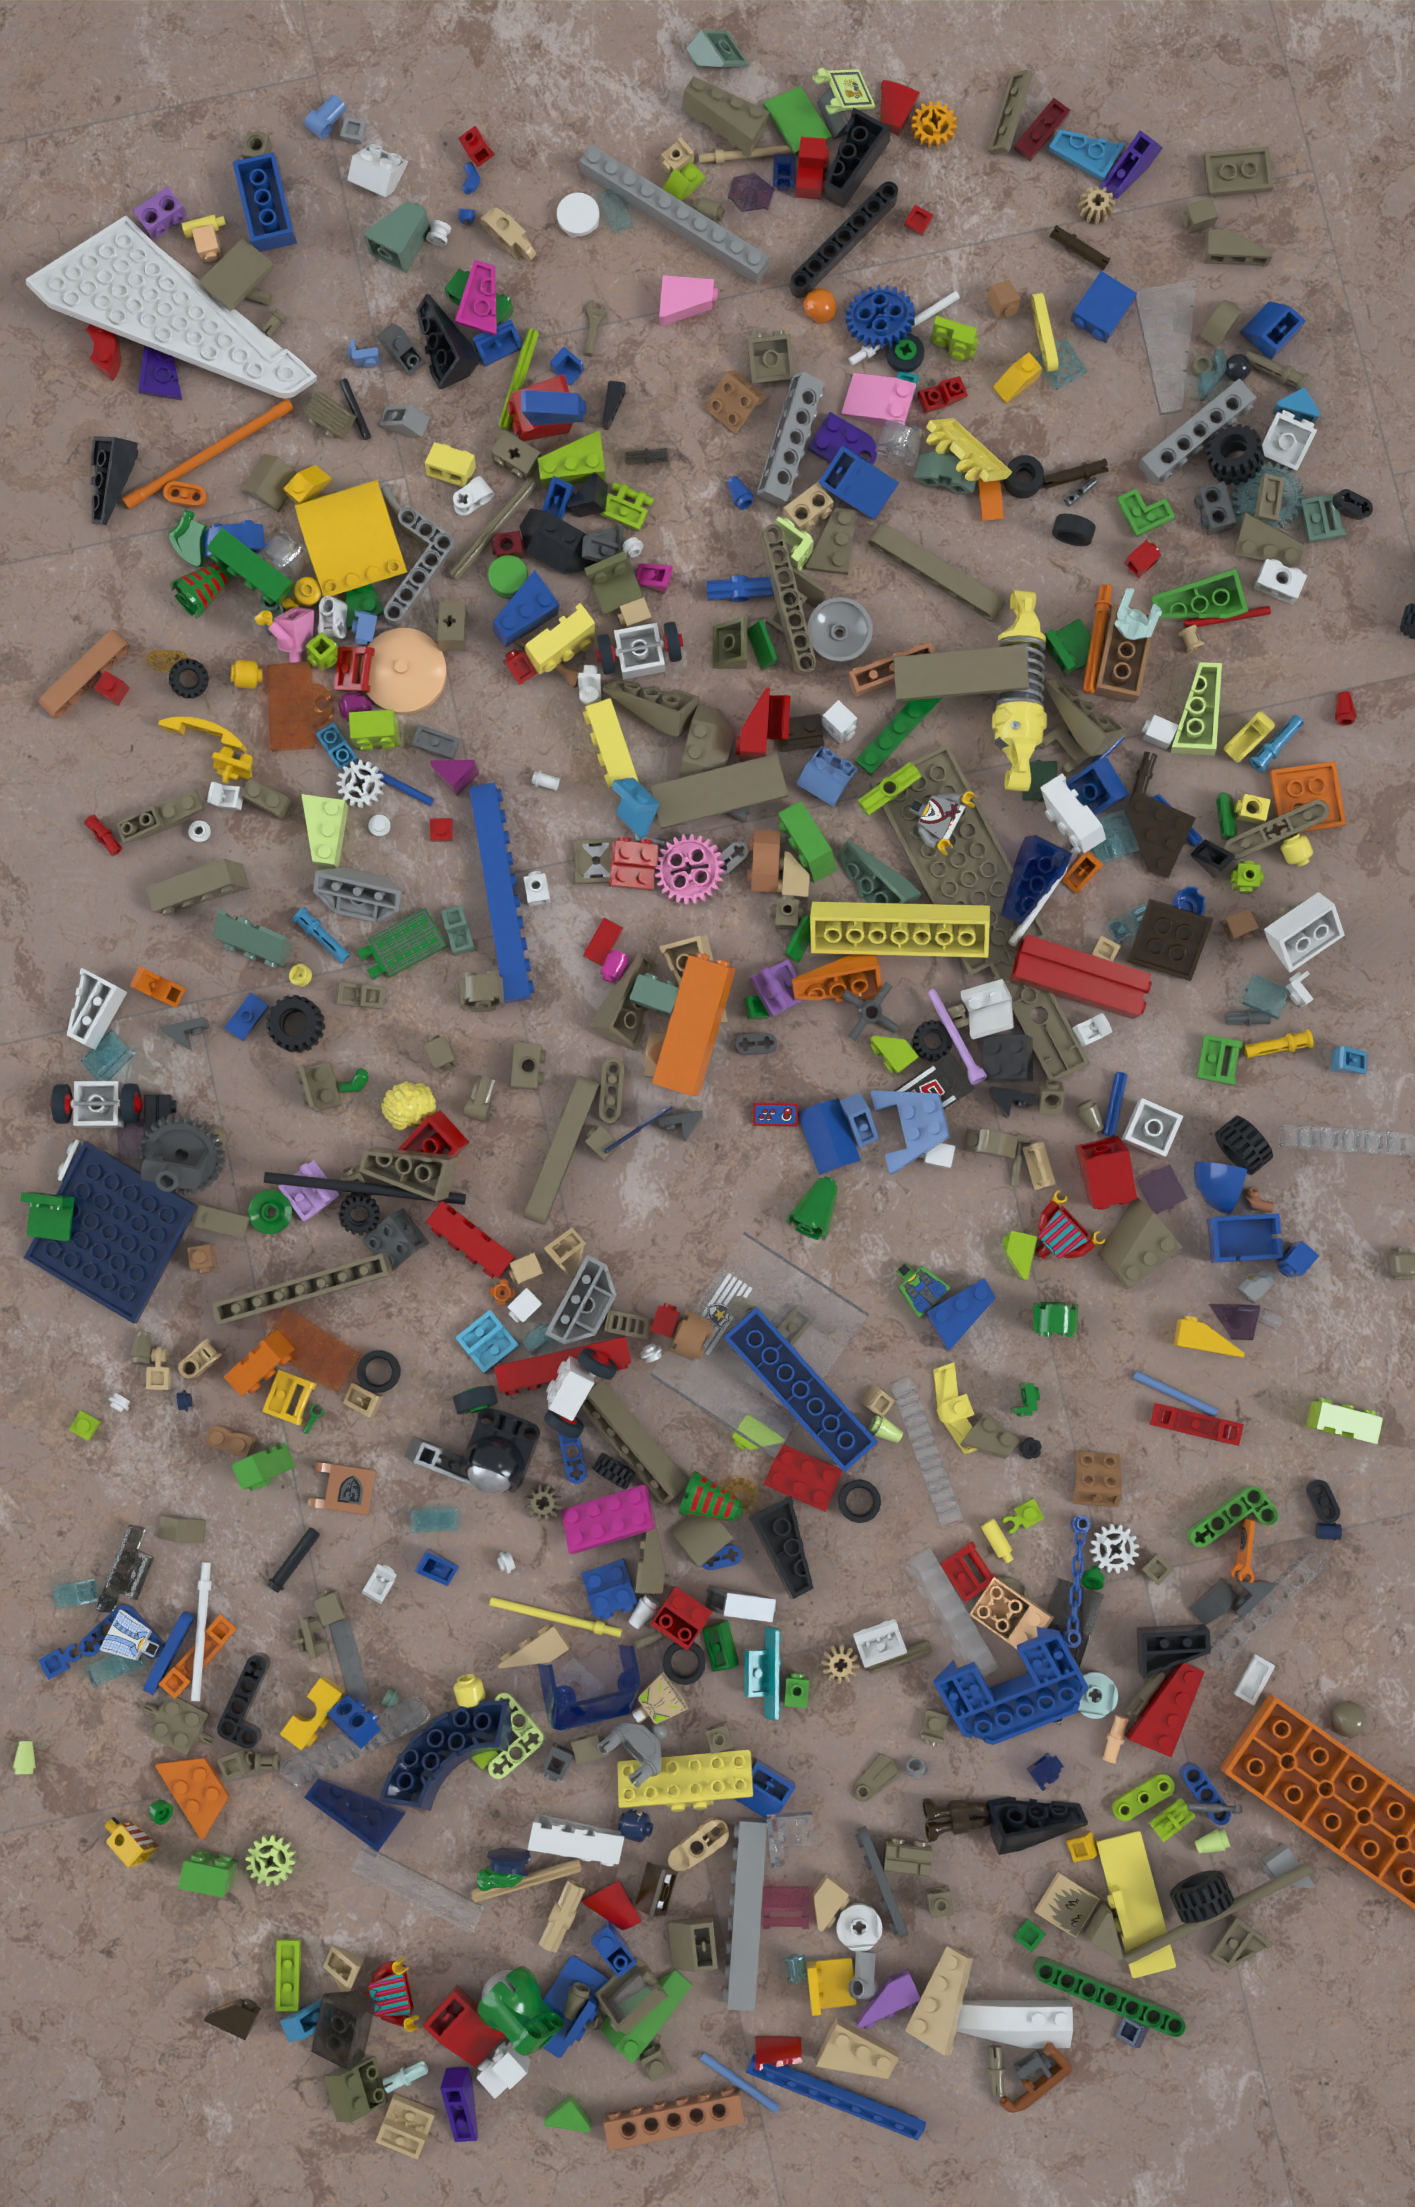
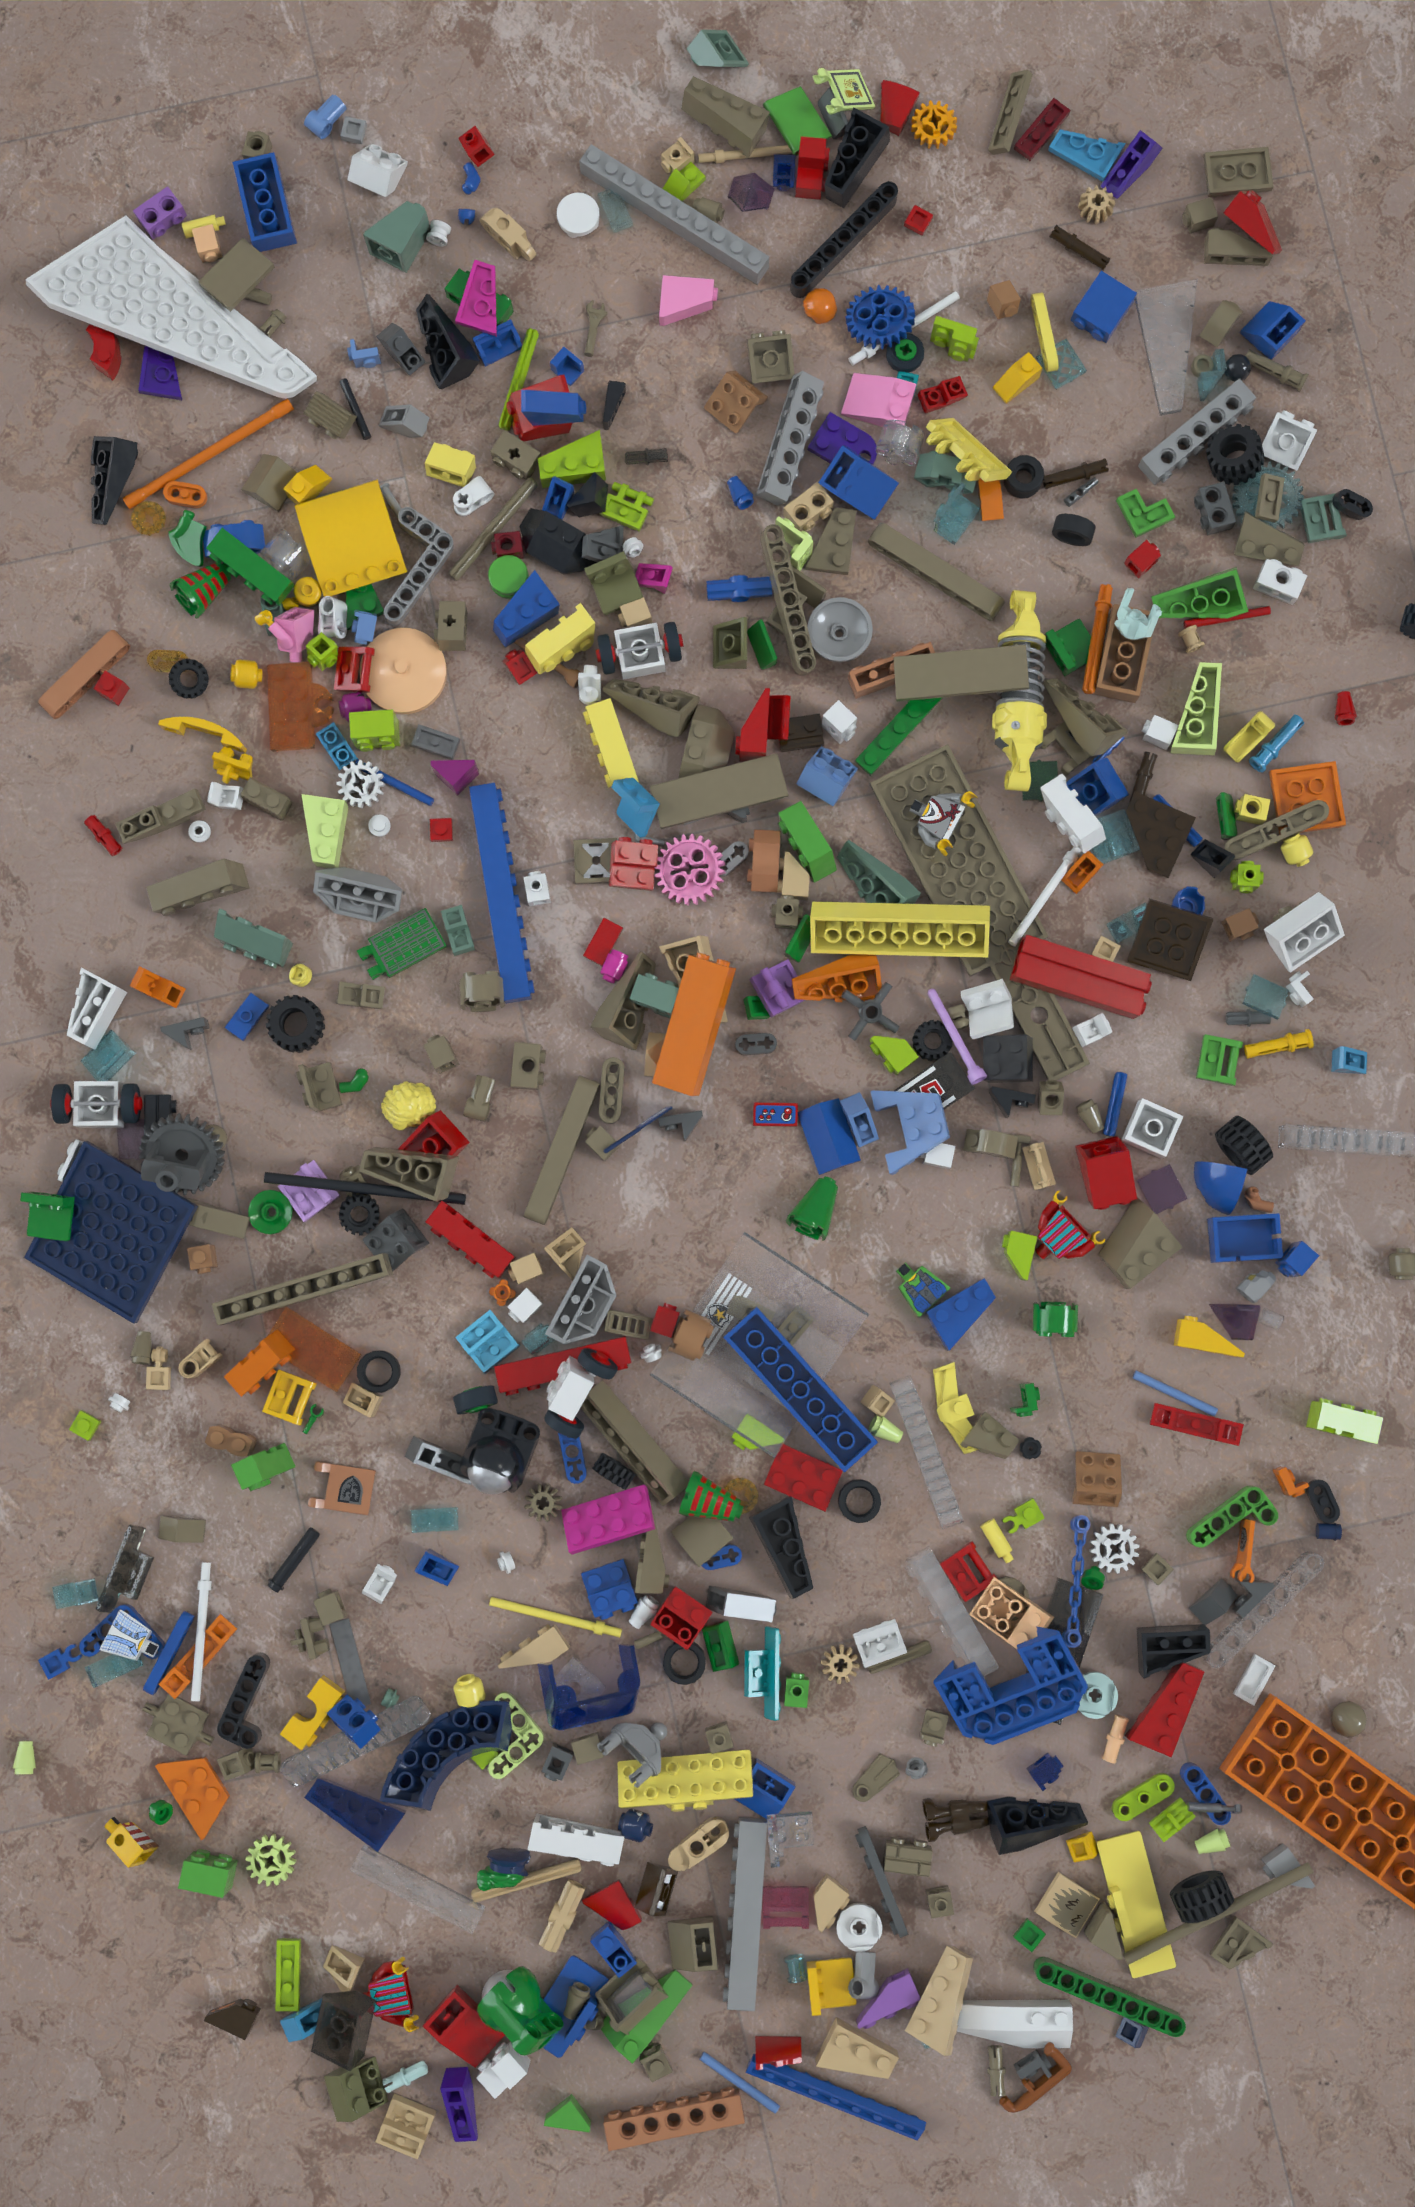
dark blue plate [177,1390,193,1412] -> none
dark azure pin [292,907,351,964] -> none
white pin [532,770,560,791] -> none
tan torso [632,1670,689,1724] -> none
lime piece [857,762,921,817] -> none
clear blue wedge [1001,835,1073,925] -> none
dark tan piece [1126,1671,1167,1718] -> none
dark azure slope [1272,387,1320,424] -> none
none -> clear yellow gear [131,501,167,536]
none -> clear light blue bracket [933,482,980,545]
none -> red slope [1223,190,1282,254]
none -> orange bracket [1273,1466,1309,1498]

